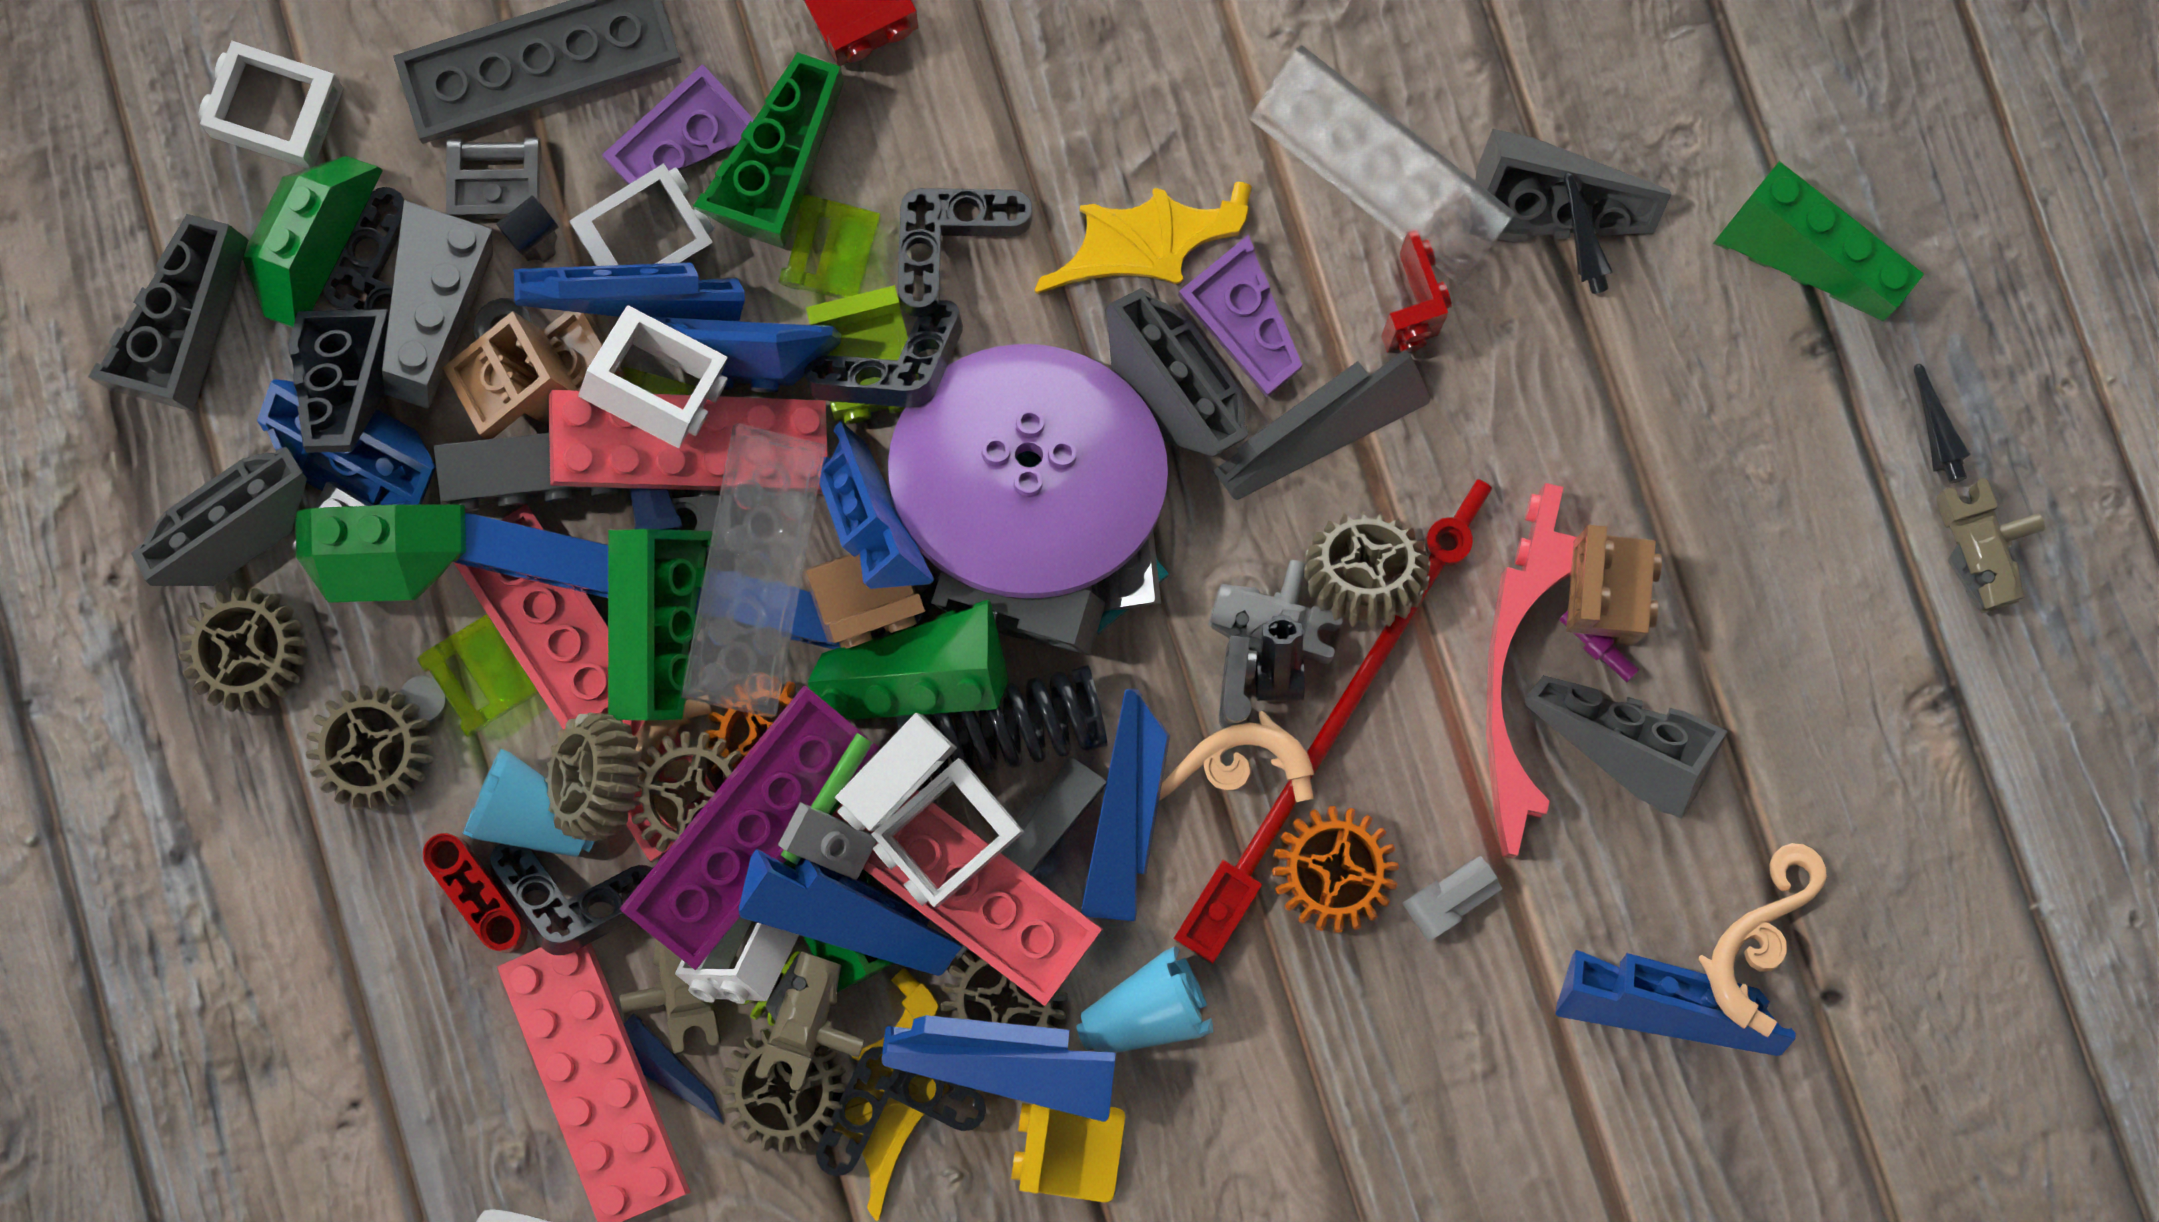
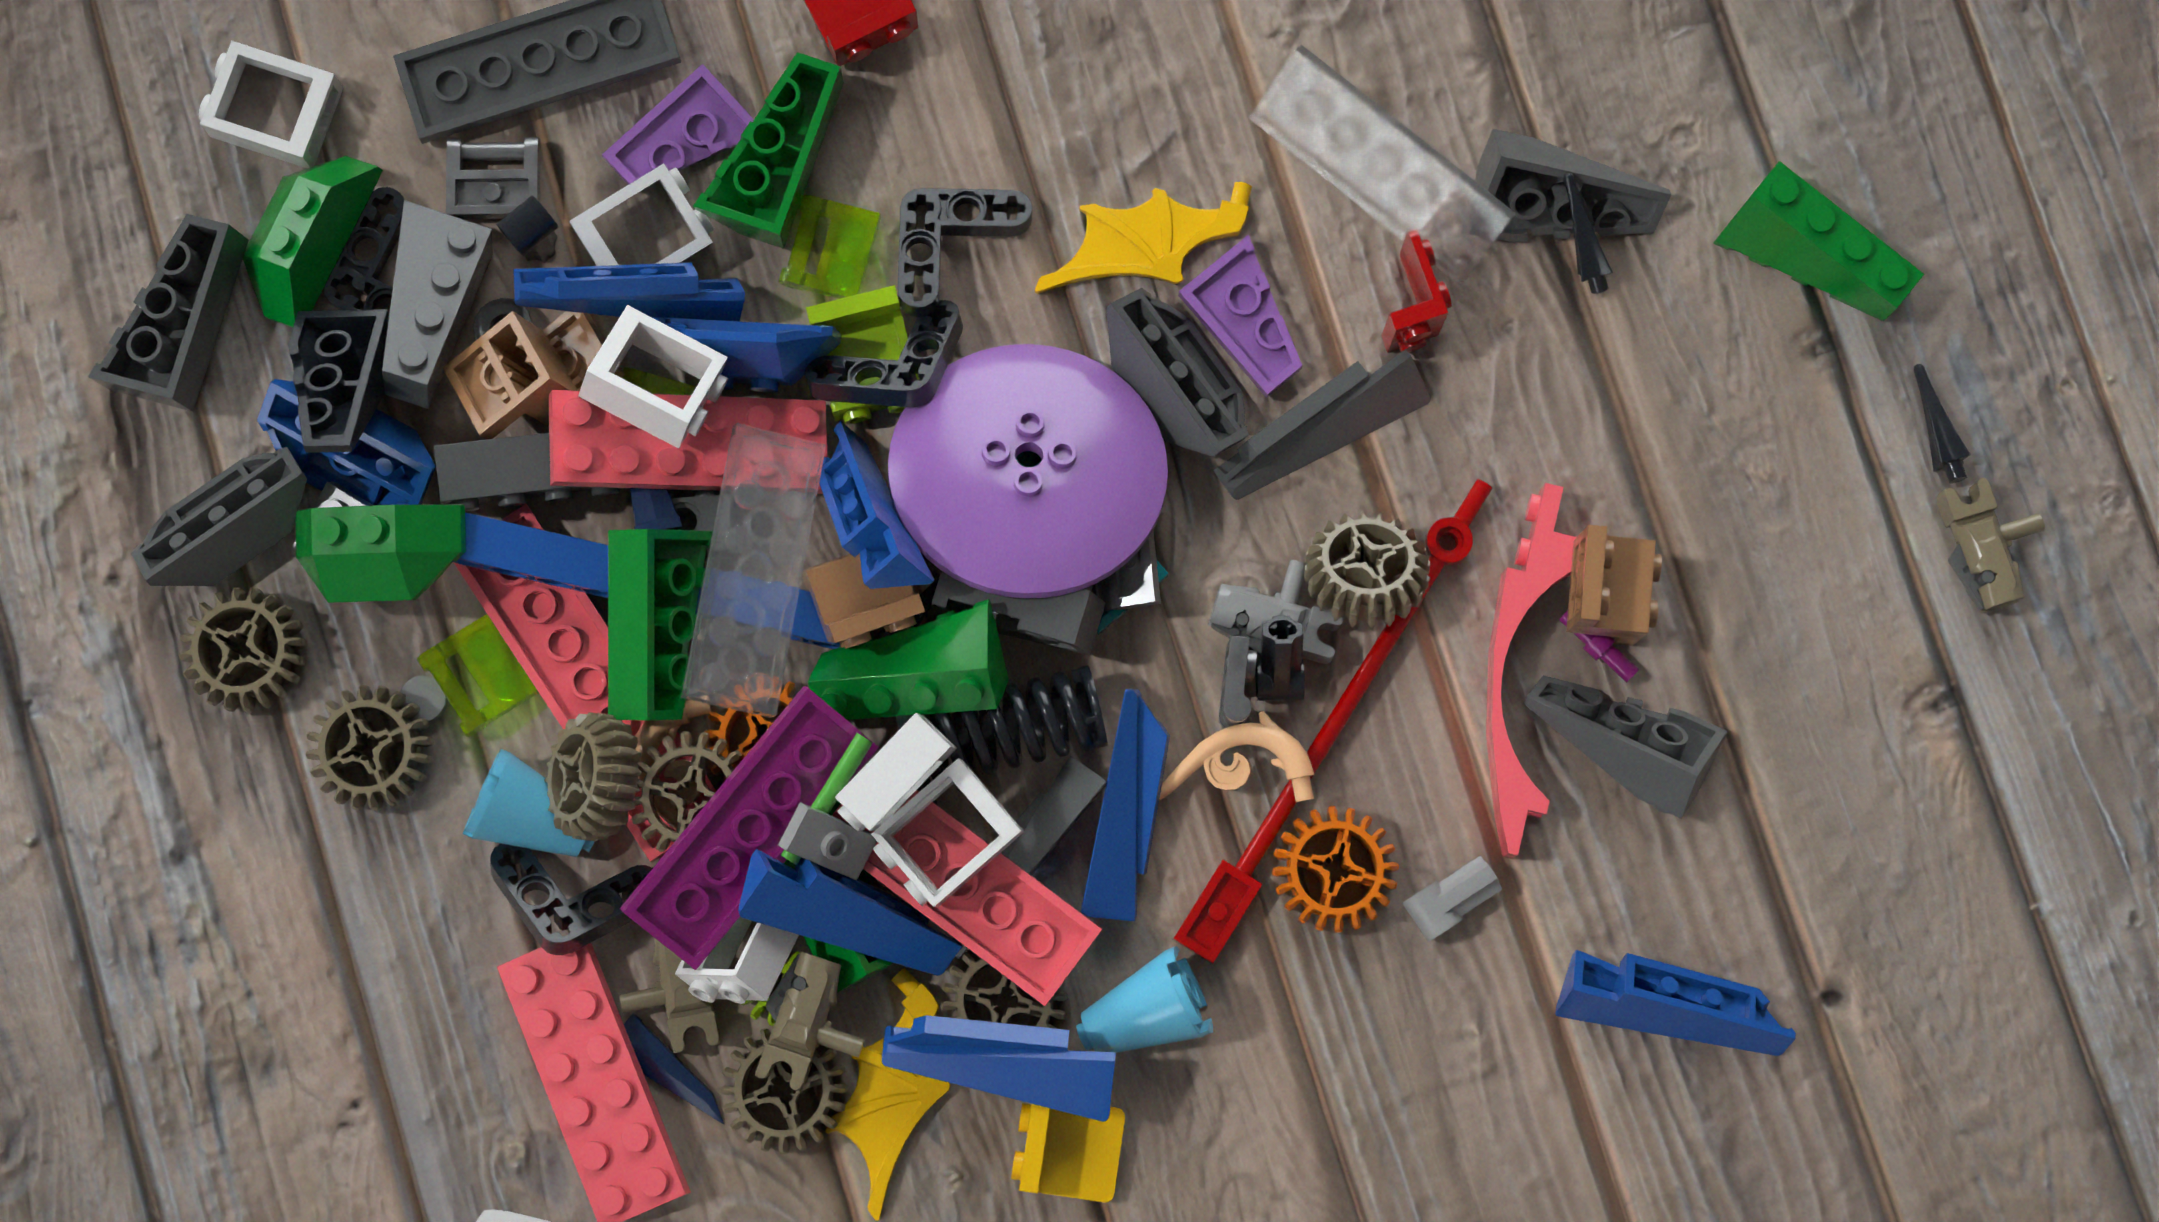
red beam [422,833,528,953] -> none
black beam [816,1046,986,1176] -> none
light nougat plant [1699,843,1827,1038] -> none

